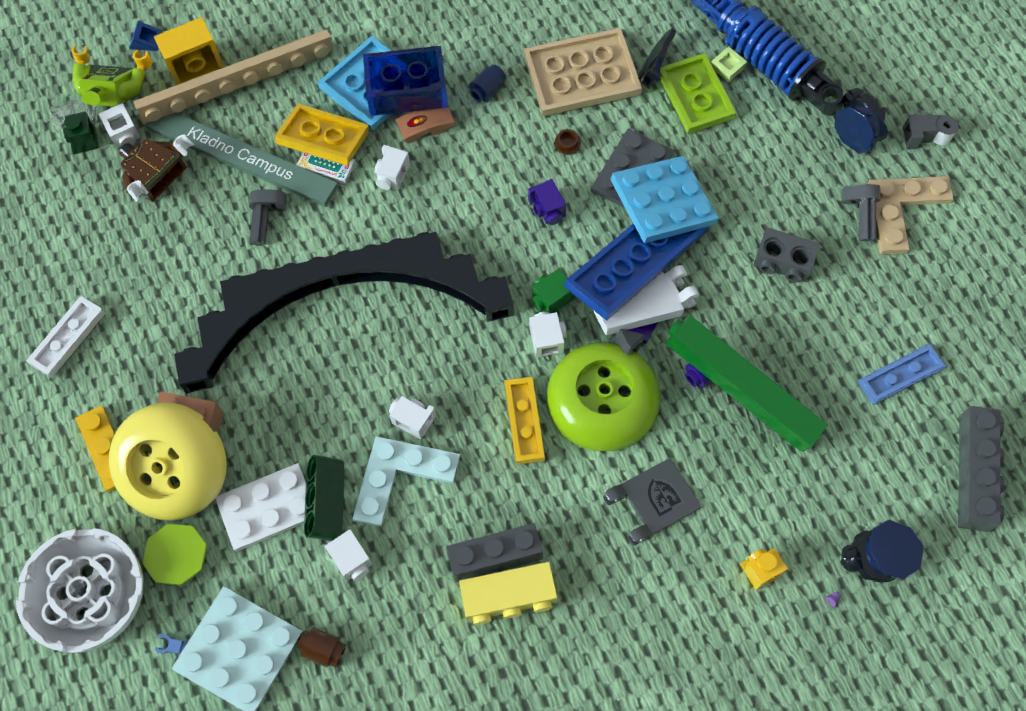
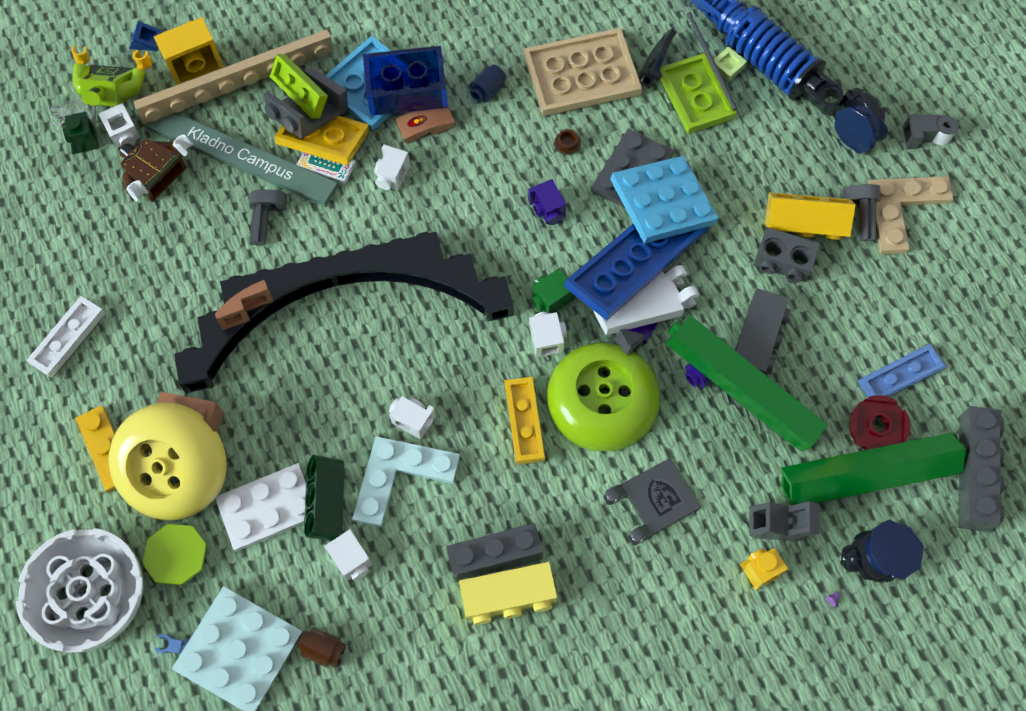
none -> nougat slope [215,280,273,331]
none -> dark grey panel [264,66,348,139]
none -> lime plate [269,54,328,119]
none -> dark grey piece [686,12,737,111]
none -> dark grey brick [735,288,791,374]
none -> dark grey brick [749,501,819,542]
none -> yellow brick [765,192,856,240]
none -> green brick [781,433,967,506]
none -> dark red plate [849,395,910,450]

